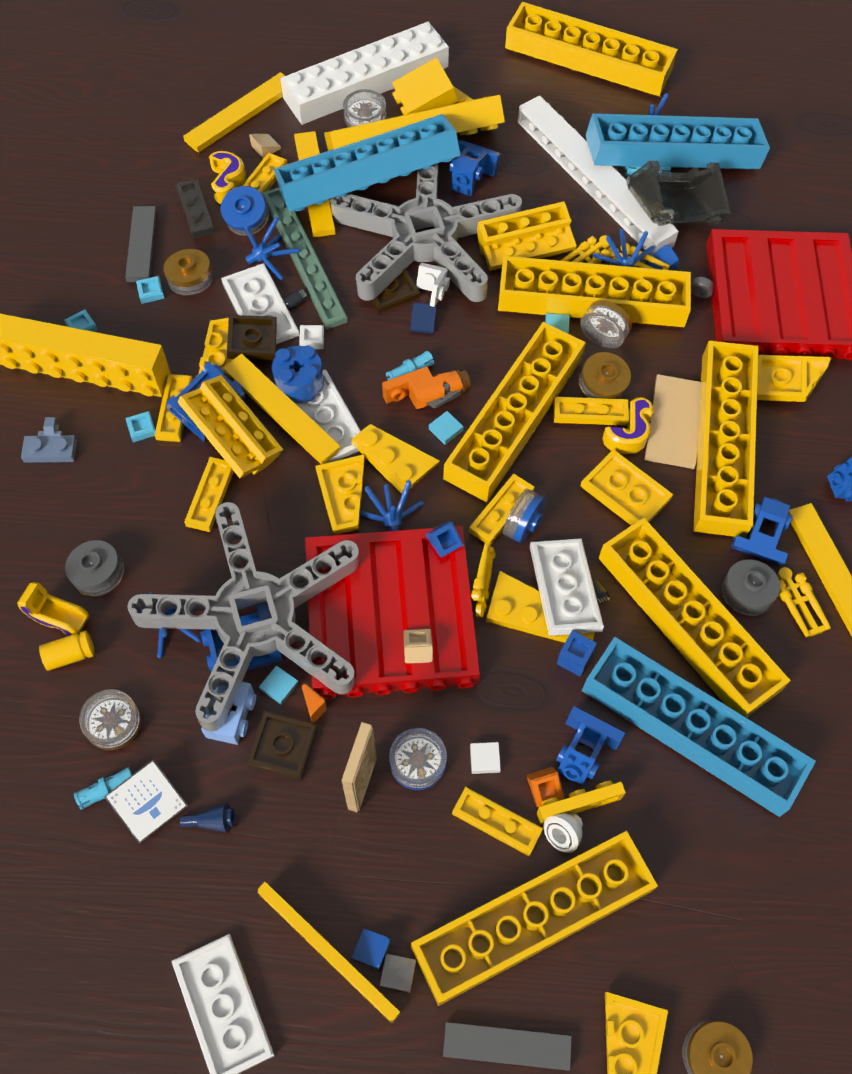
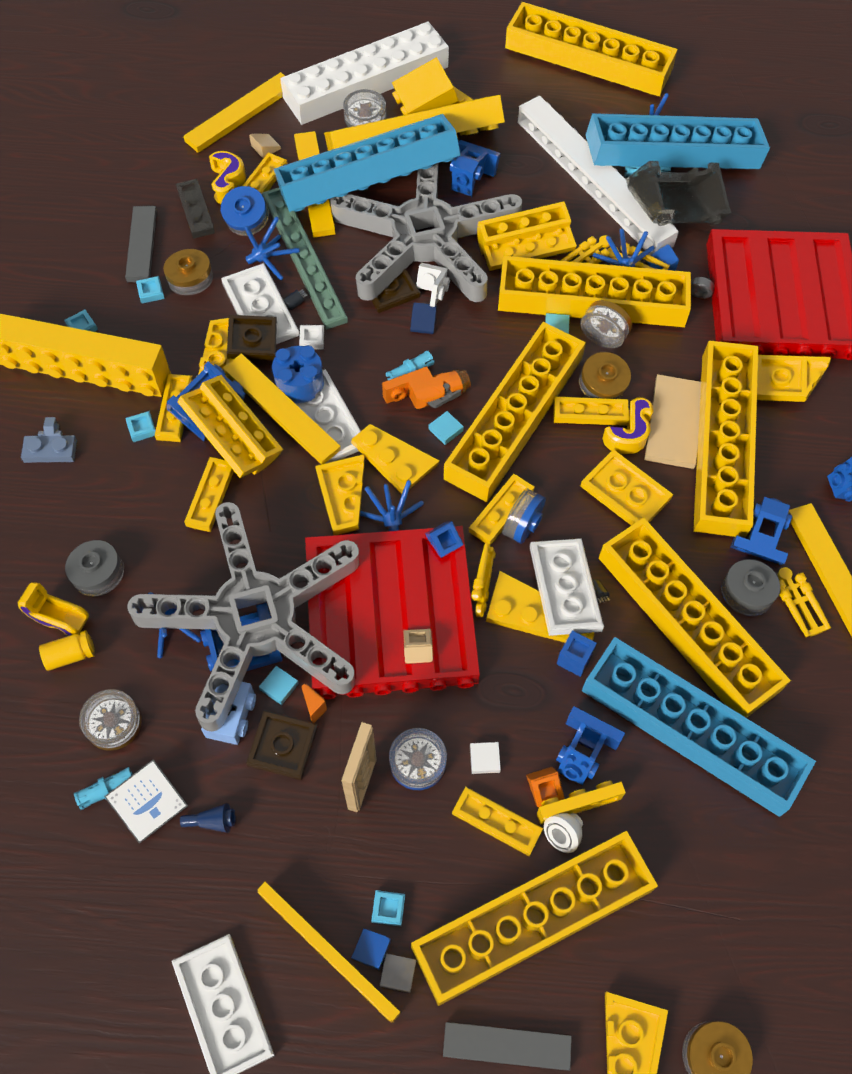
none -> medium azure tile [371,890,405,926]

